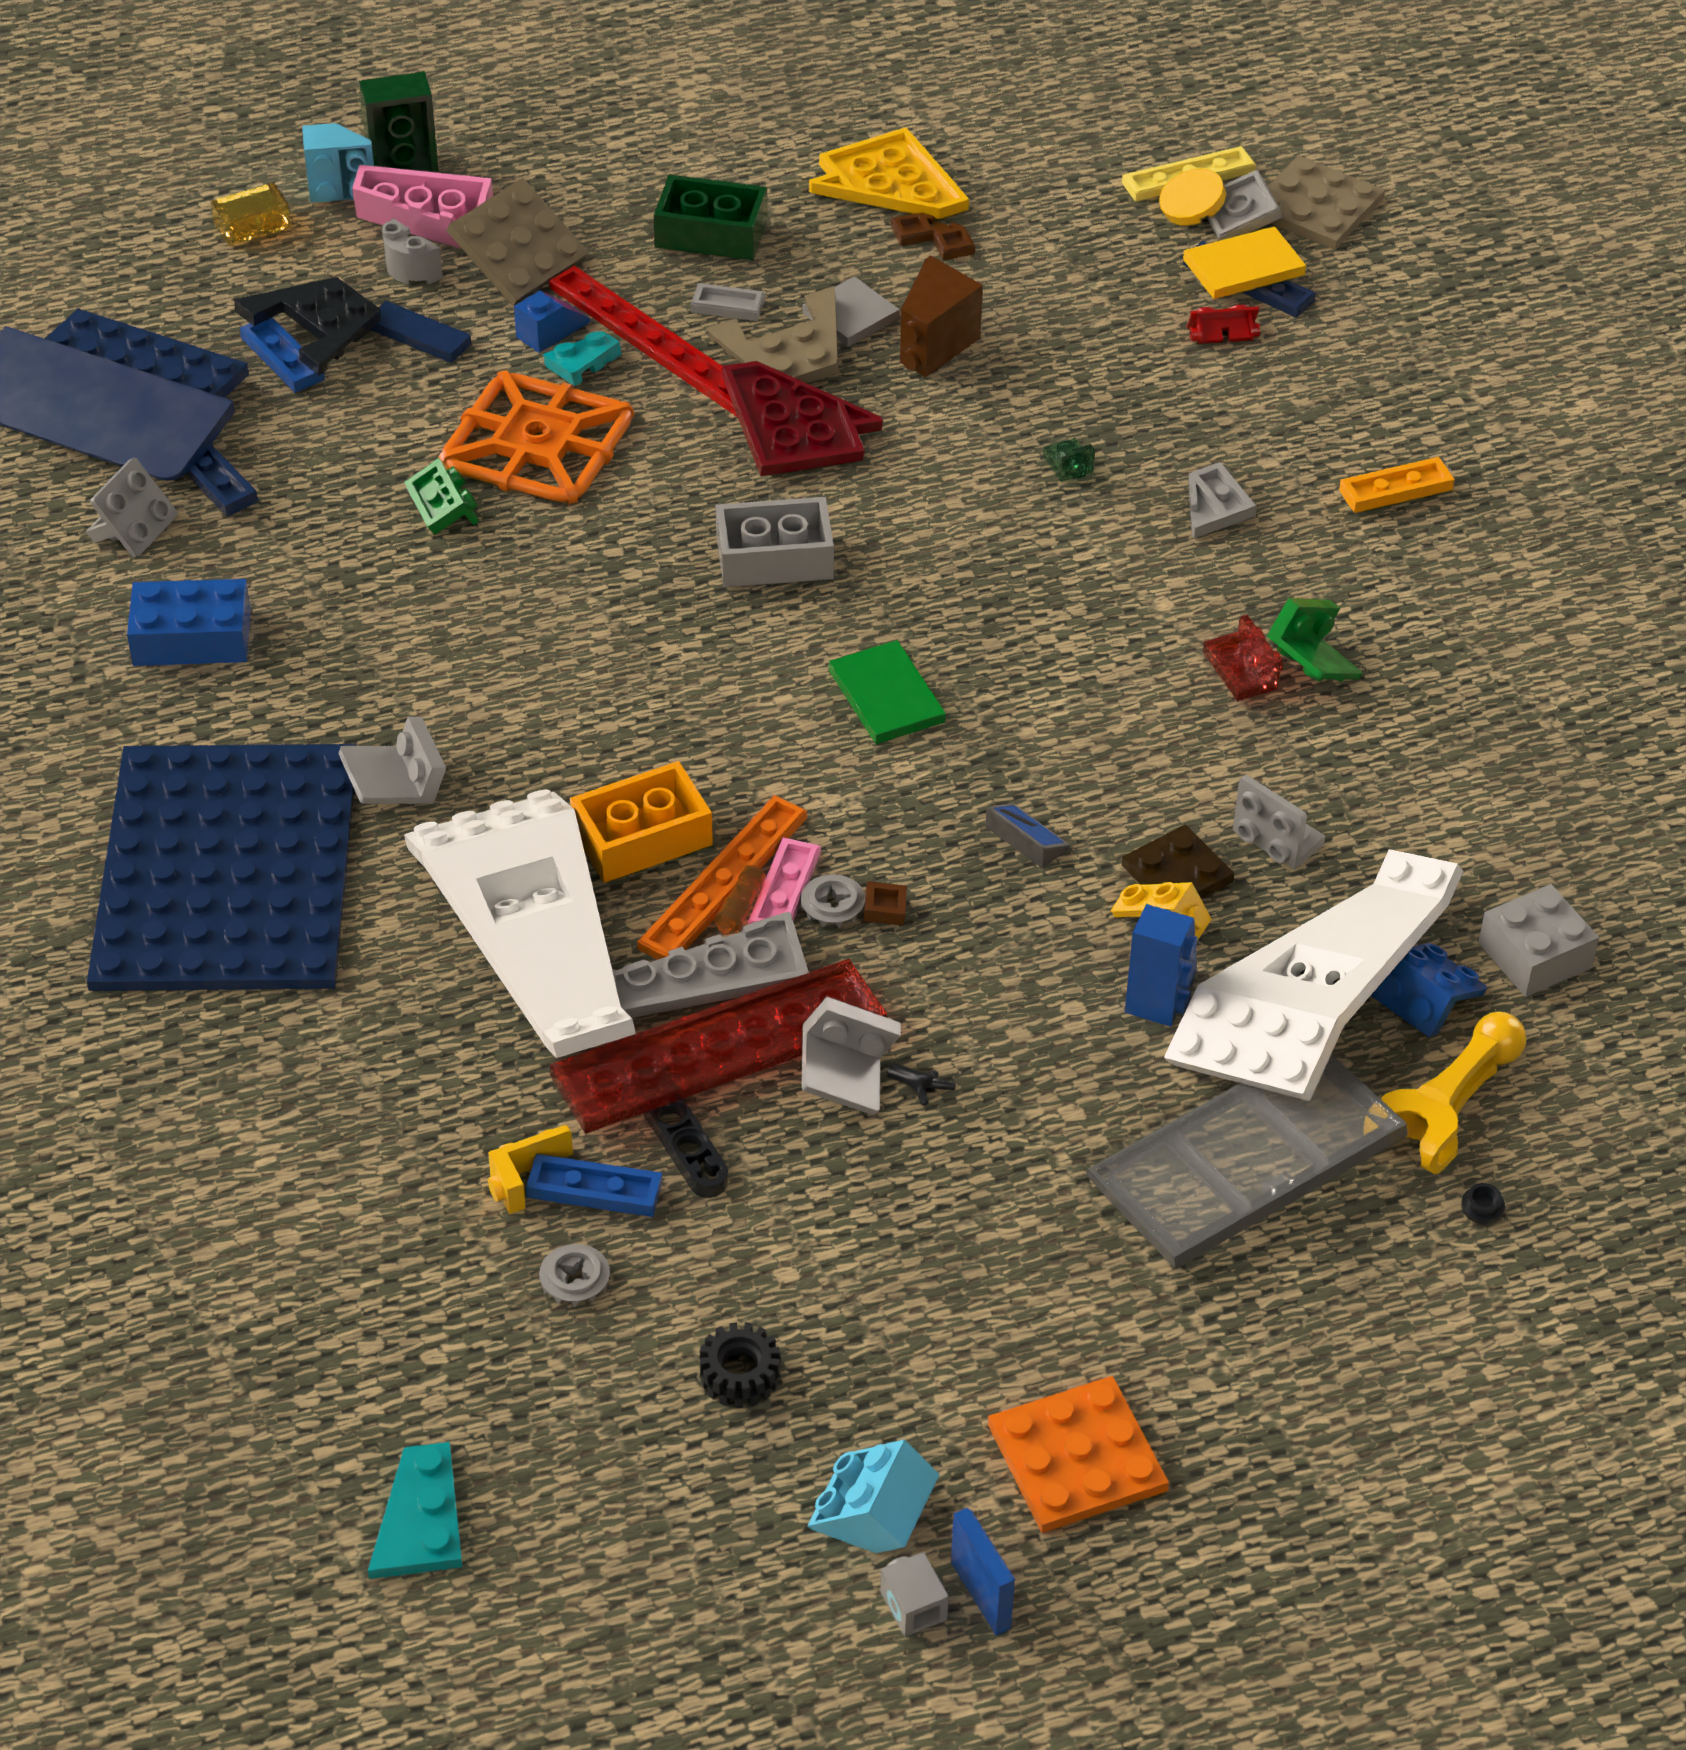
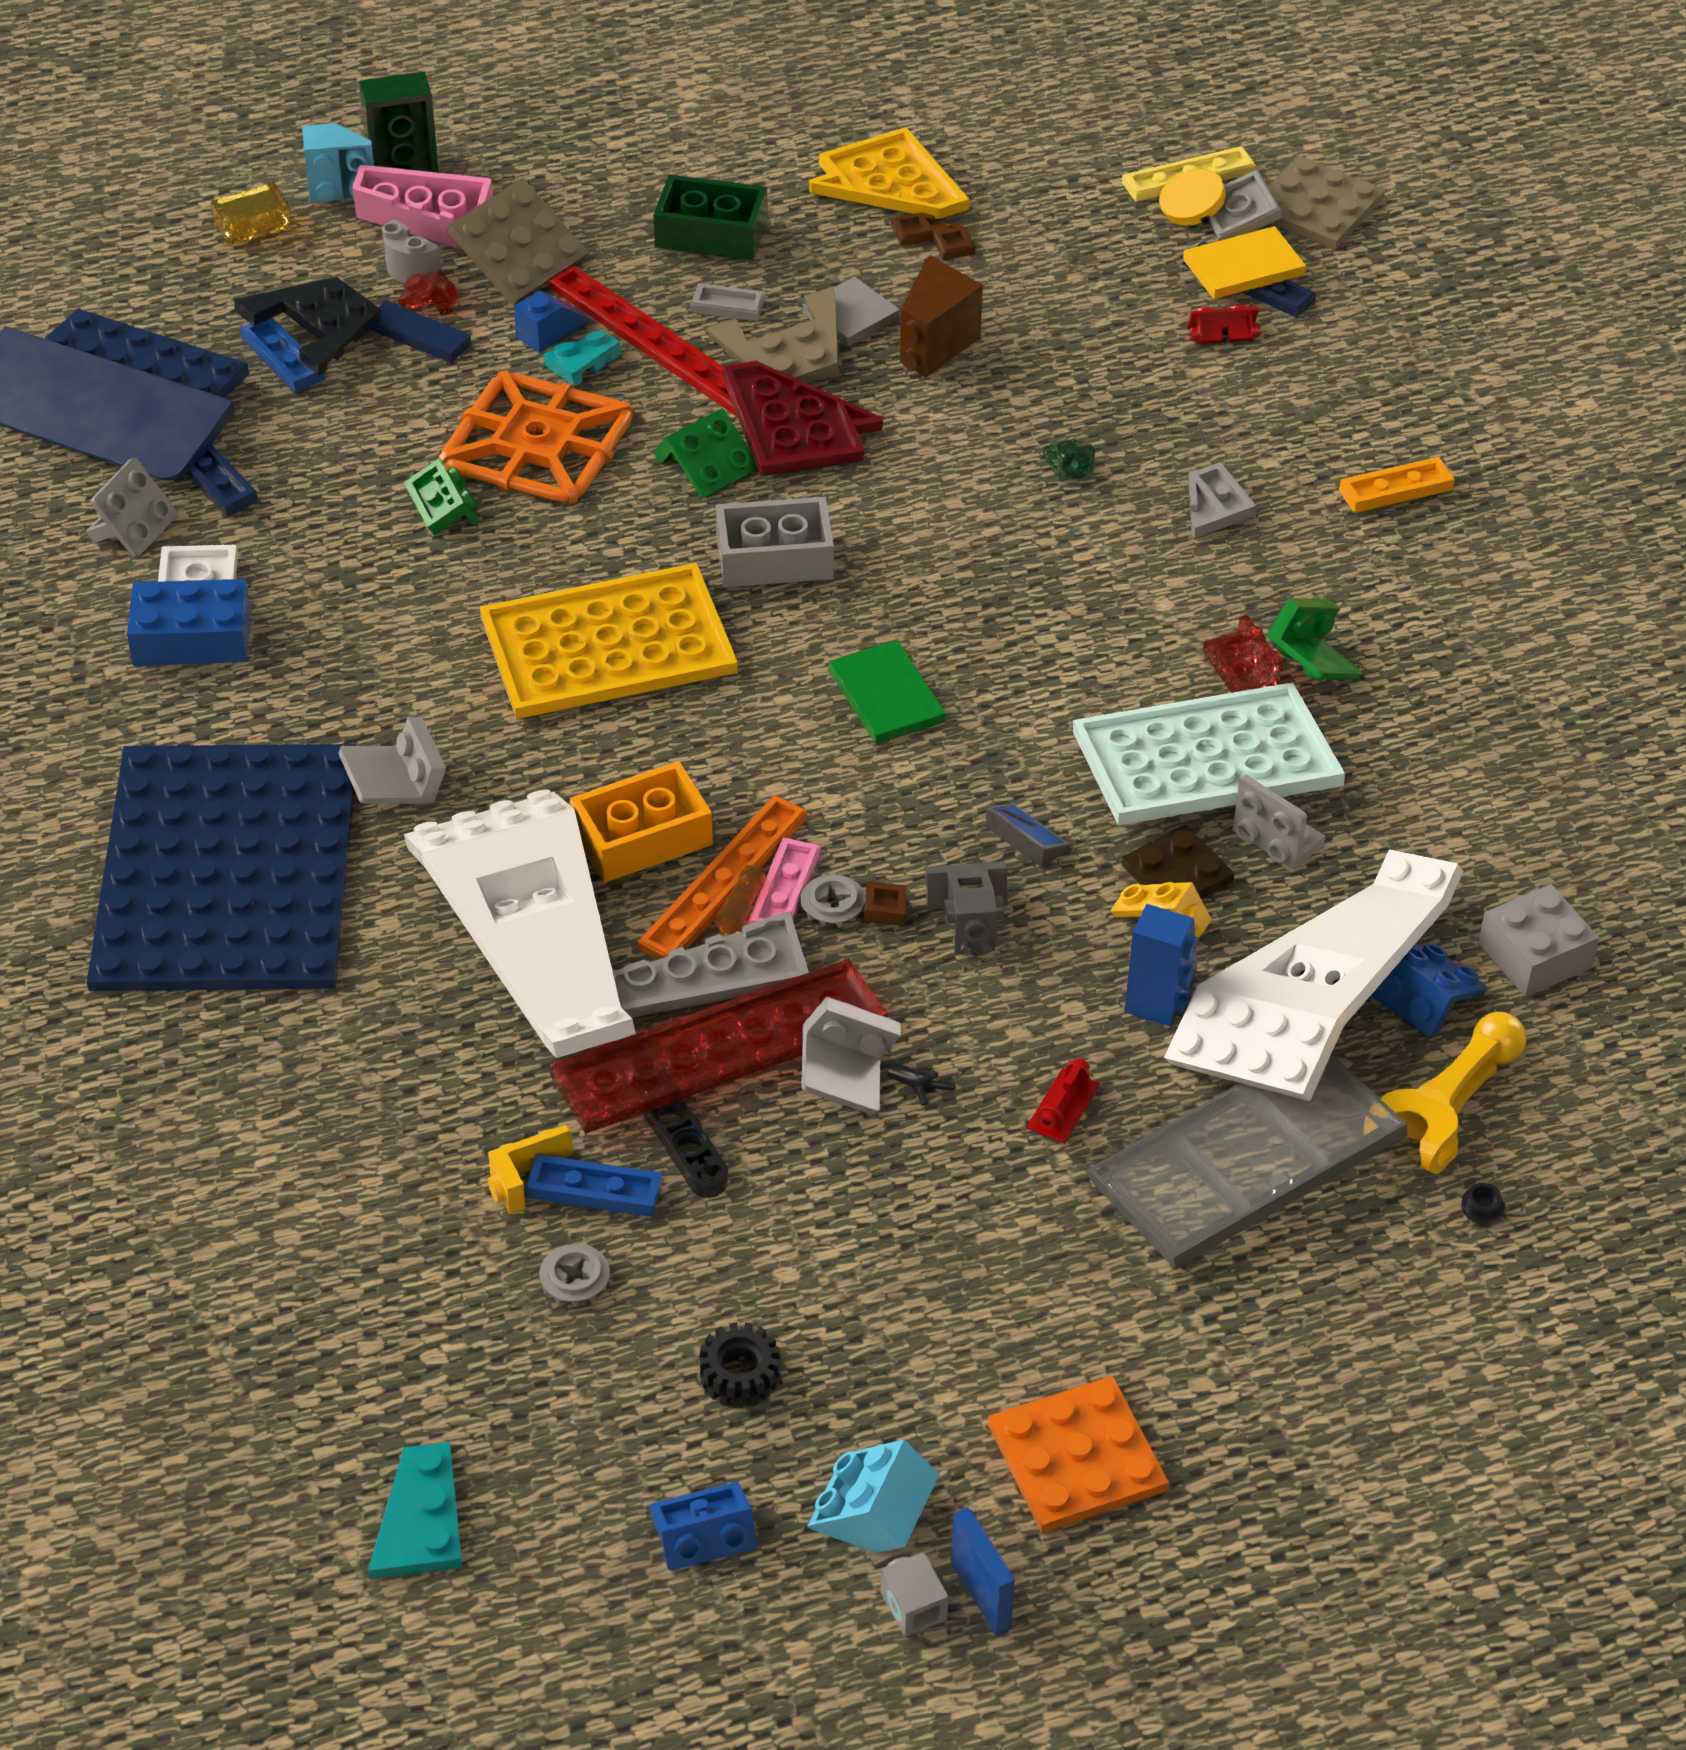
none -> white plate [158,545,238,581]
none -> clear red bracket [398,269,459,316]
none -> yellow plate [480,563,738,719]
none -> blue bracket [649,1482,757,1570]
none -> green bracket [653,408,758,498]
none -> dark grey tile [925,861,1008,954]
none -> red hinge [1026,1059,1100,1144]
none -> light aqua plate [1073,682,1345,826]

